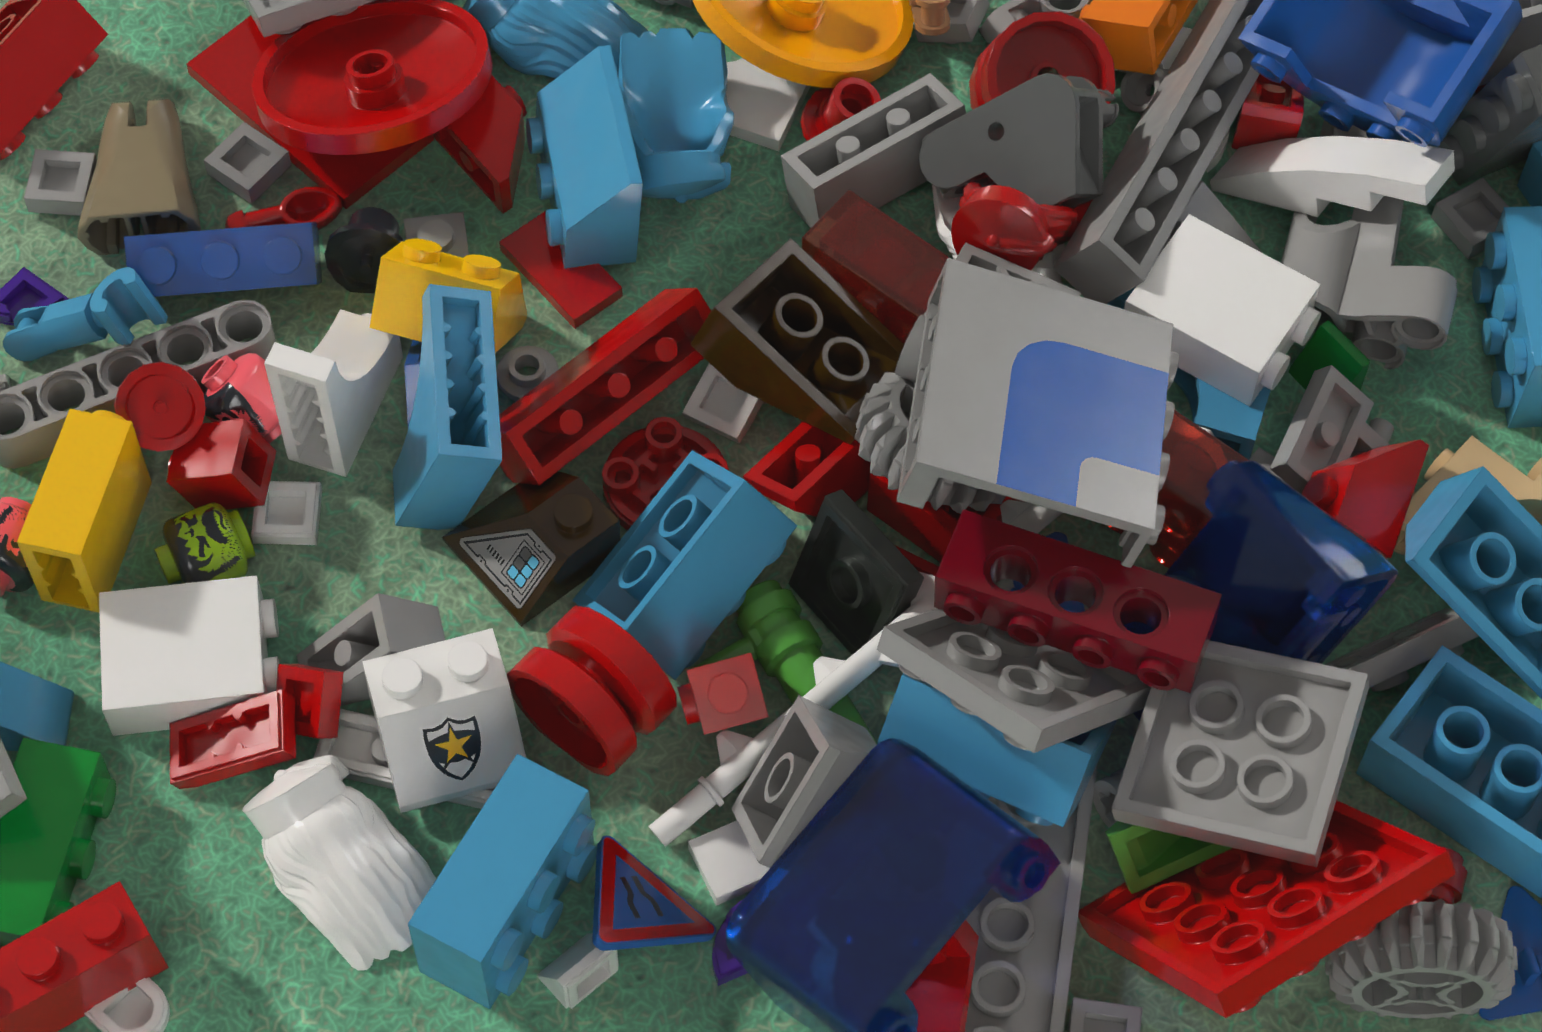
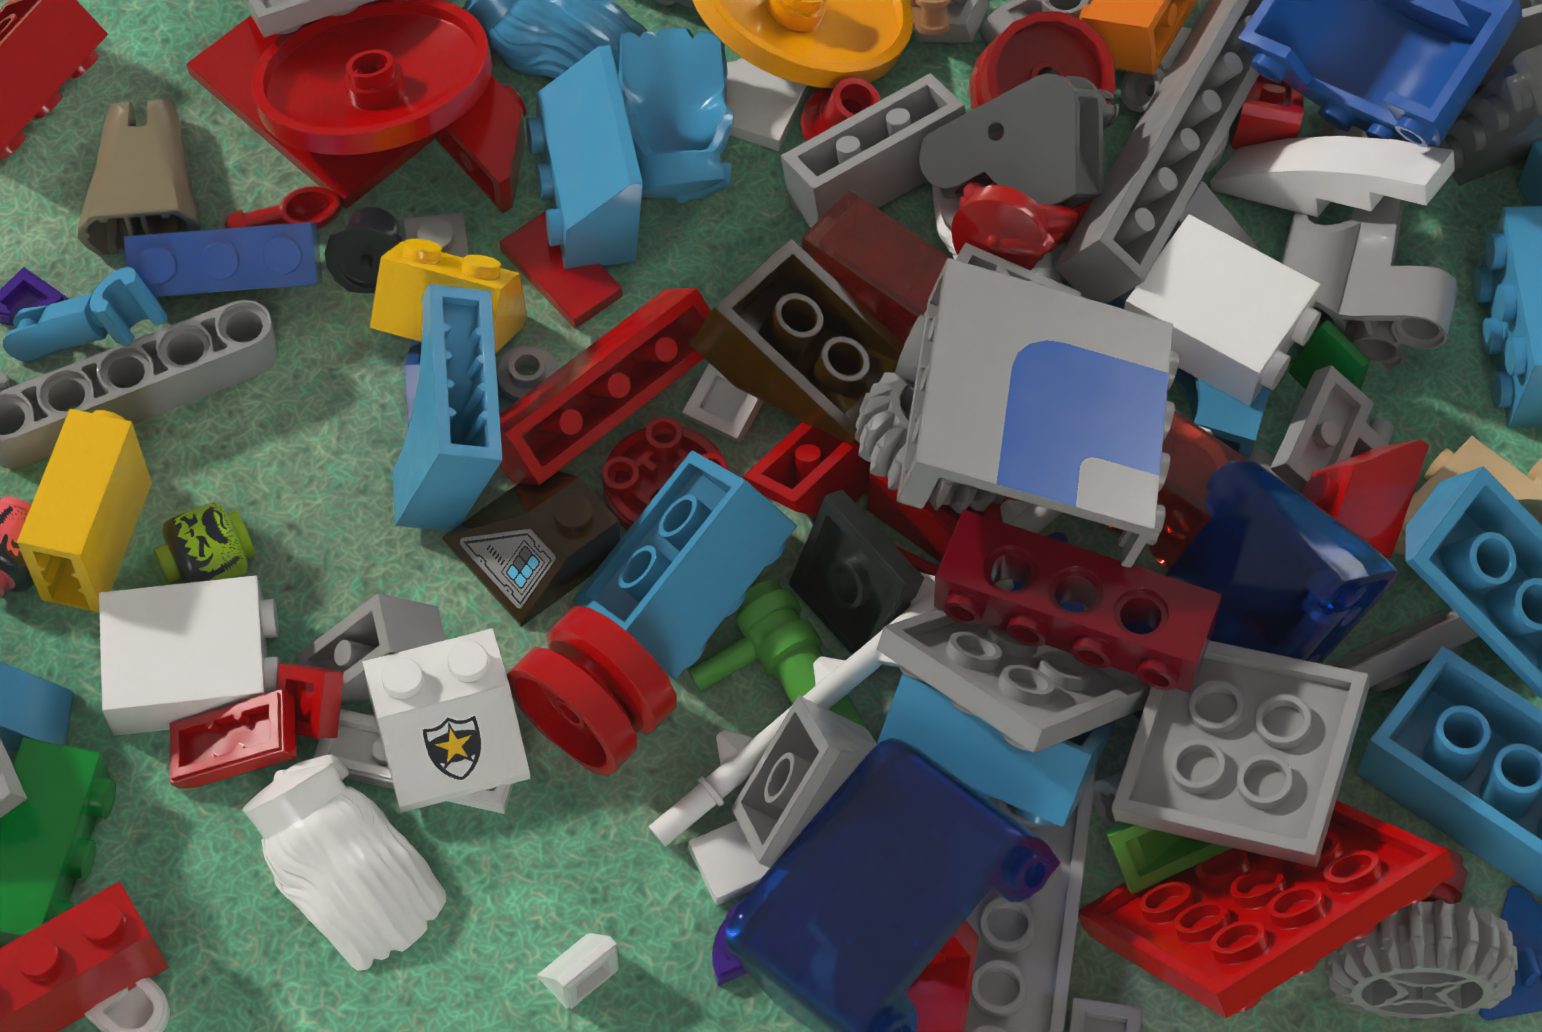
light grey plate [24,149,97,216] -> none
red piece [114,362,206,452] -> none
red brick [166,418,277,510] -> none
coral head [201,353,282,444] -> none
light grey plate [204,122,291,204] -> none
white tile [251,481,322,545] -> none
white arch [264,309,403,477] -> none
dark azure brick [408,754,598,1009] -> none
piece [592,836,717,951] -> none
red brick [677,653,769,735] -> none
light grey plate [1431,178,1509,259] -> none

